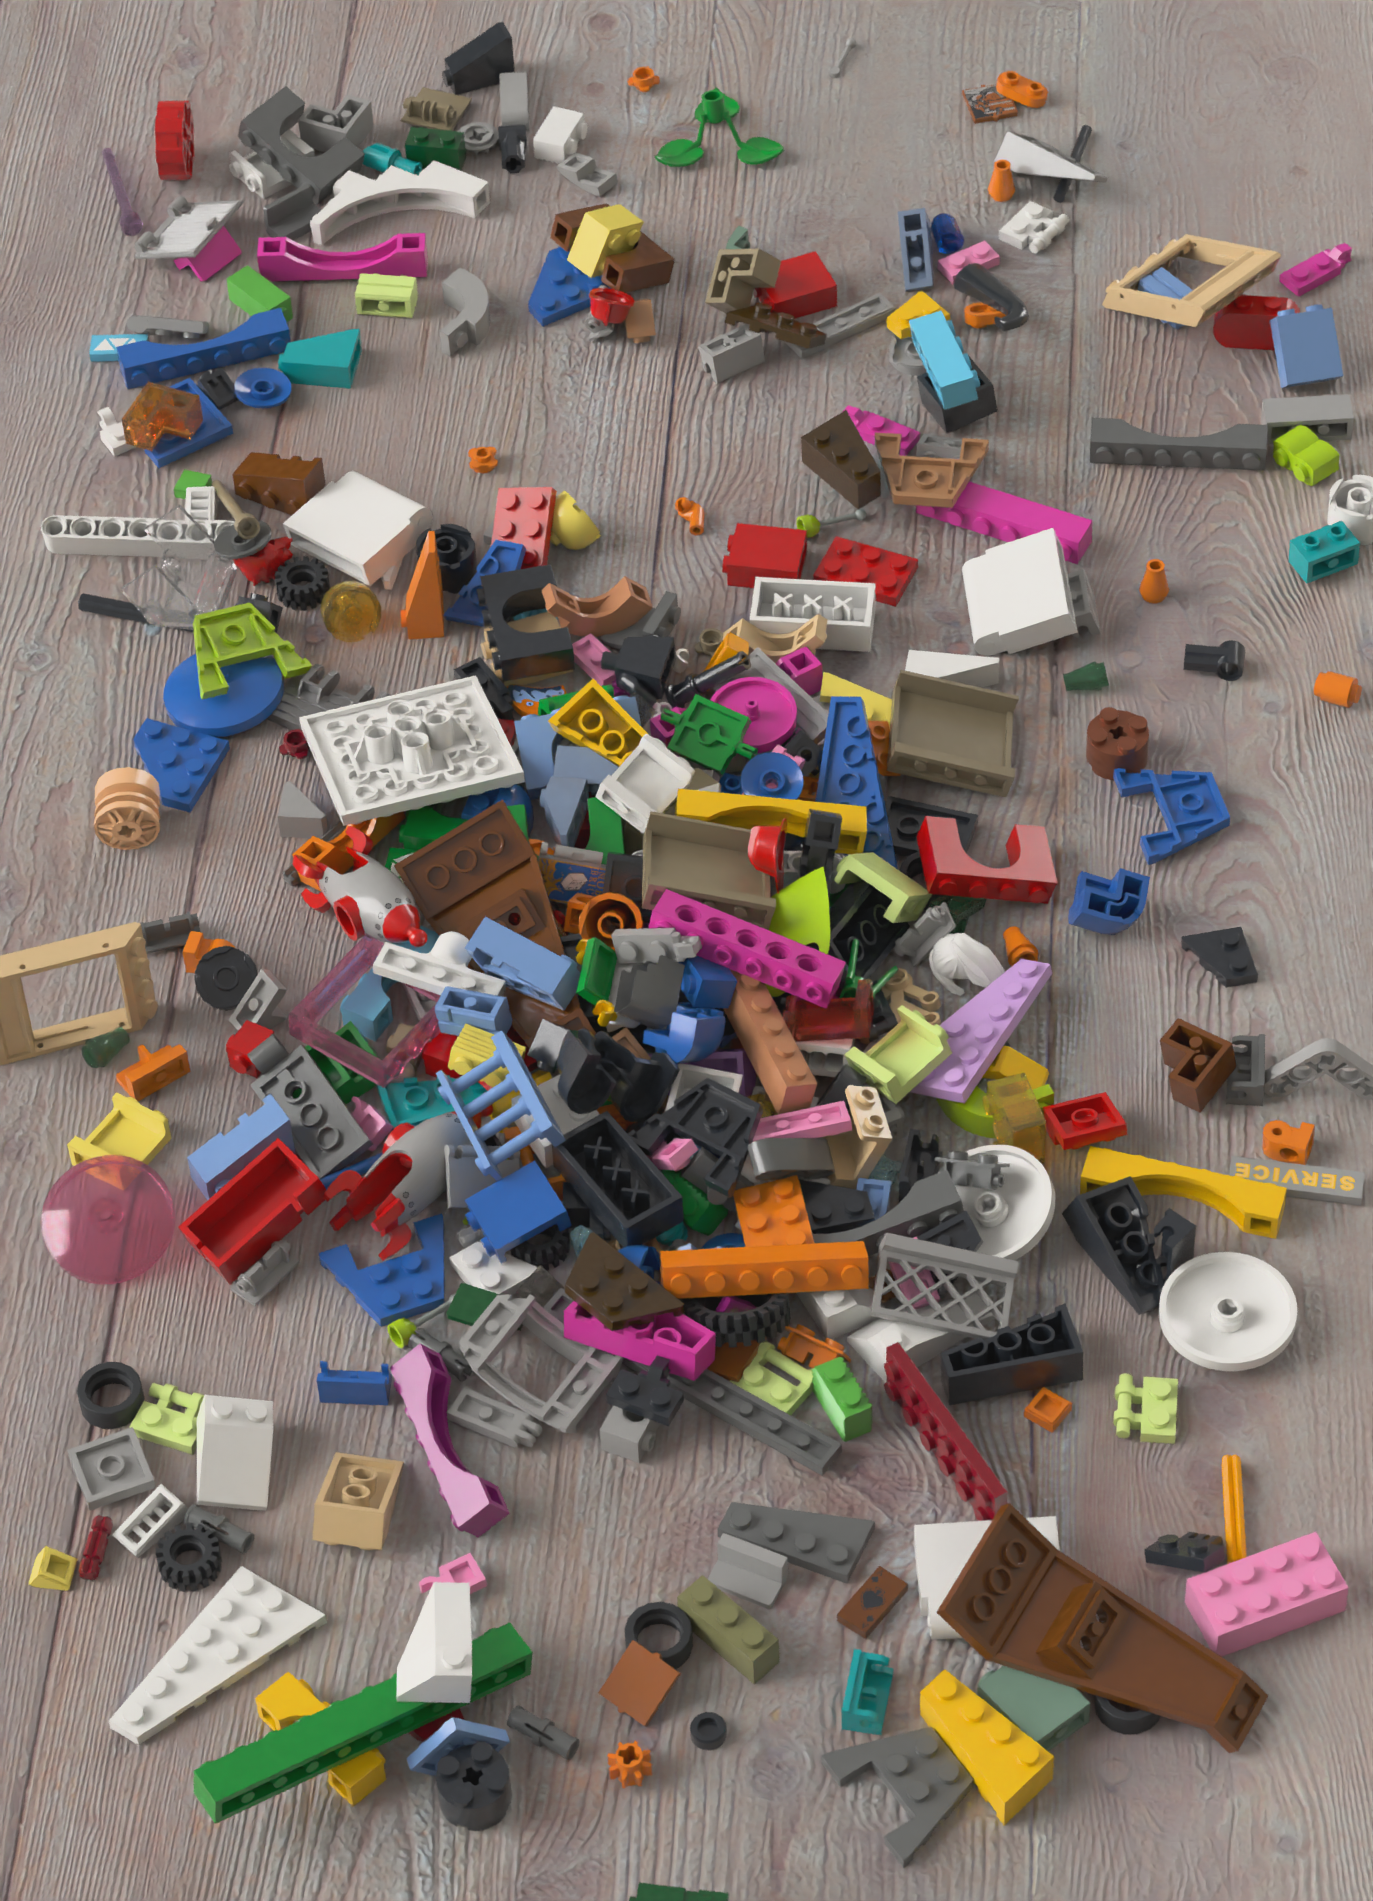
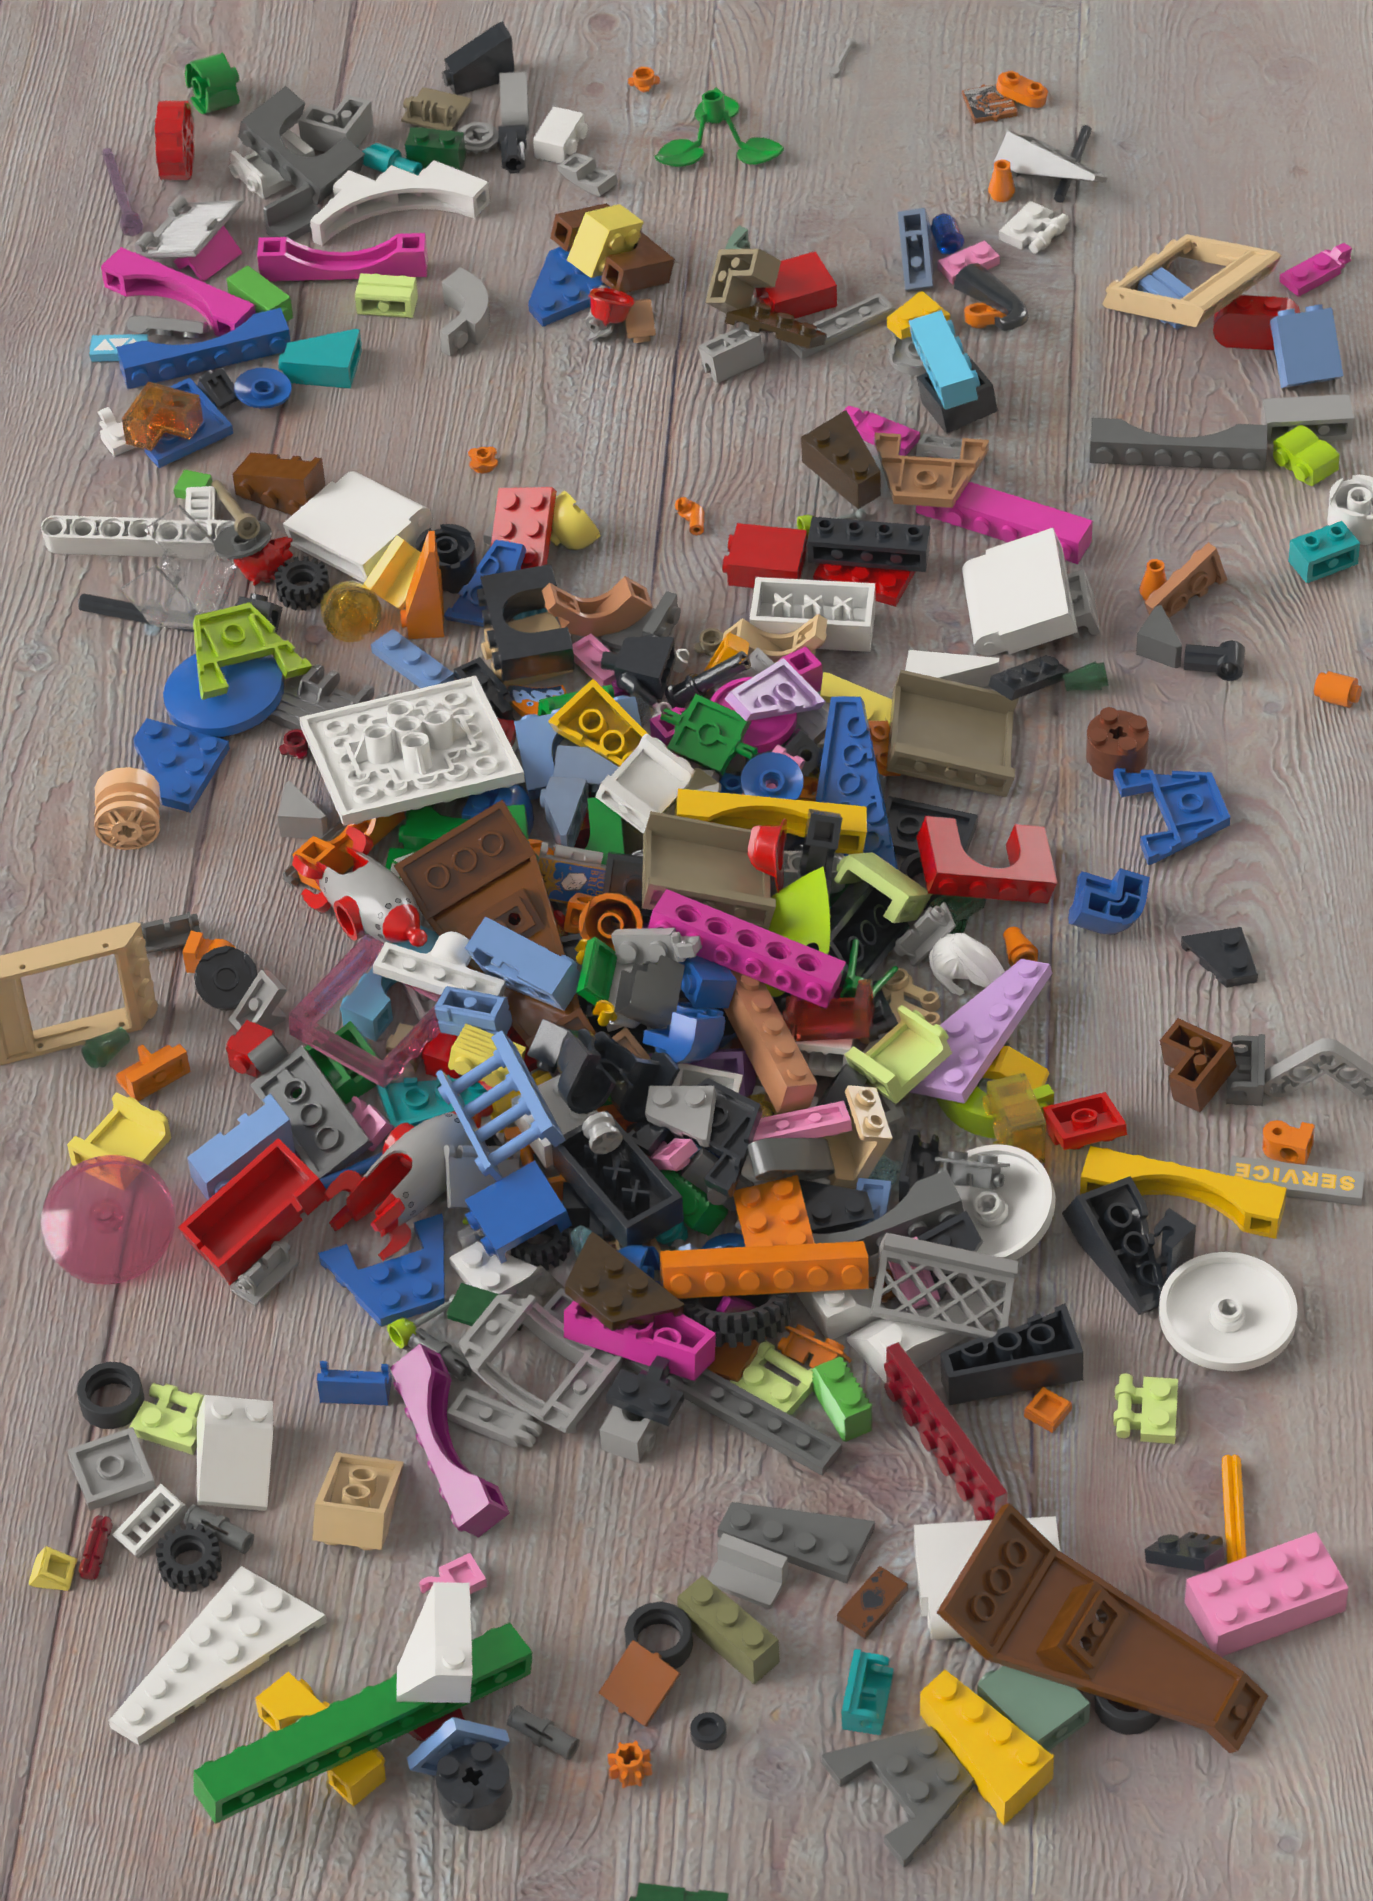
none -> dark pink arch [101,247,256,337]
none -> green brick [185,53,240,114]
none -> light yellow panel [363,535,421,610]
none -> medium blue plate [371,629,455,688]
none -> light grey wheel [582,1112,622,1154]
none -> light grey wing [645,1086,717,1147]
none -> lavender wing [725,658,826,721]
none -> black brick [807,517,930,572]
none -> black plate [988,655,1069,701]
none -> dark grey slope [1136,605,1182,668]
none -> nougat wing [1144,542,1228,618]

